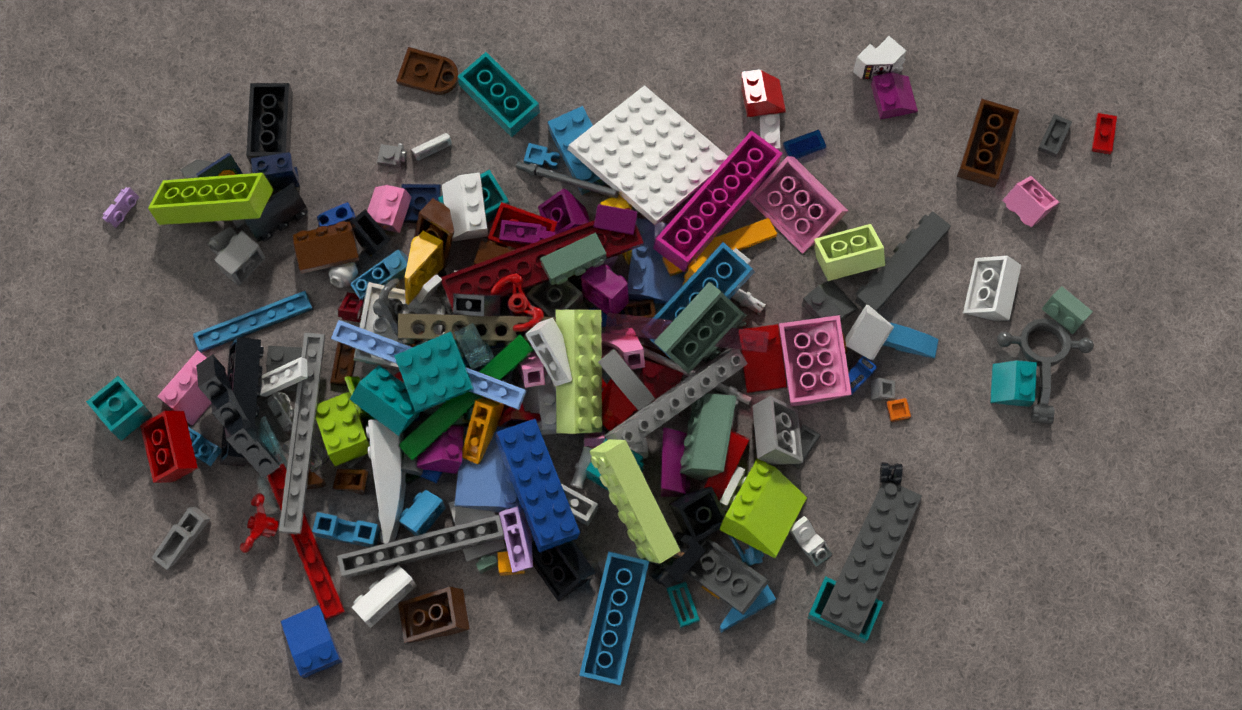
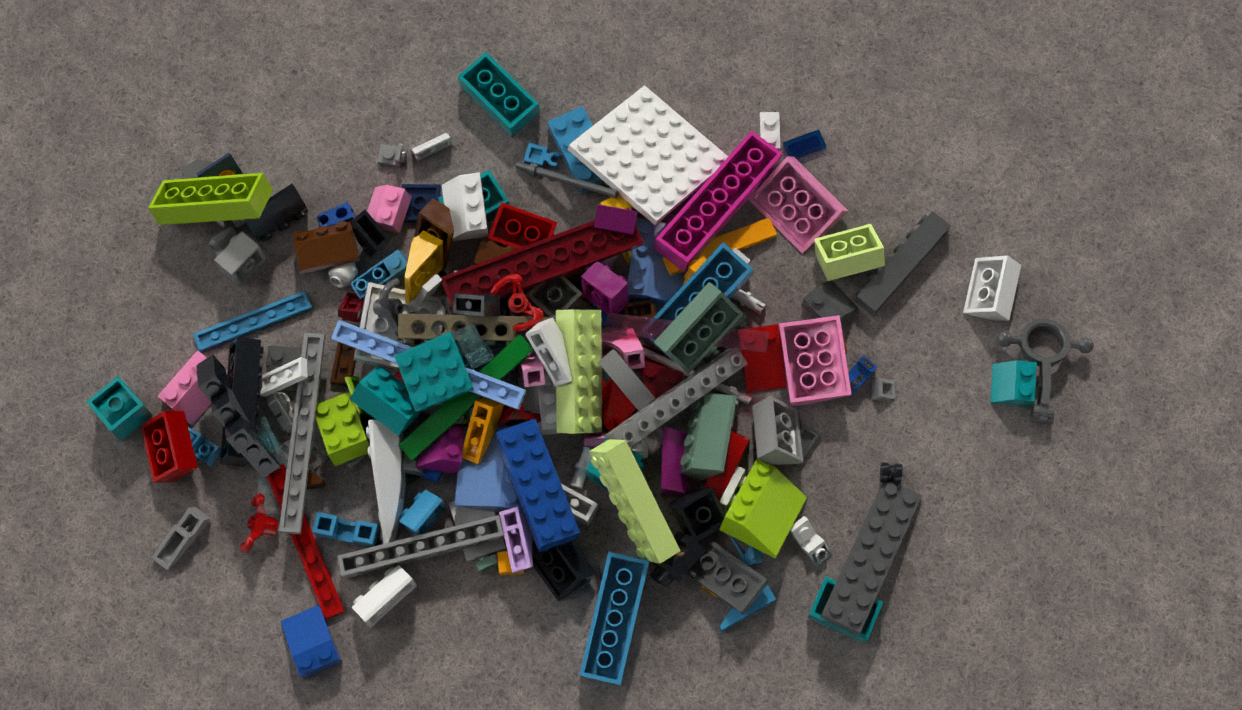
lavender hinge [102,187,139,228] -> none
black brick [246,83,293,165] -> none
dark blue panel [251,152,300,191] -> none
reddish brown slope [332,469,369,496] -> none
reddish brown plate [396,47,459,95] -> none
reddish brown slope [398,586,470,644] -> none
magenta hinge [499,220,556,245] -> none
magenta slope [538,189,590,234] -> none
sand green brick [540,232,607,285] -> none
teal tile [666,582,700,628] -> none
red slope [741,70,786,117] -> none
white slope [845,305,894,360] -> none
white piece [853,36,906,79] -> none
magenta slope [871,72,918,120] -> none
dark azure slope [883,322,939,358] -> none
orange tile [886,398,911,422] -> none
reddish brown brick [957,99,1019,188] -> none
bright pink slope [1002,176,1059,227] -> none
dark grey plate [1038,114,1072,157] -> none
sand green brick [1042,286,1093,334] -> none
red plate [1091,113,1117,155] -> none

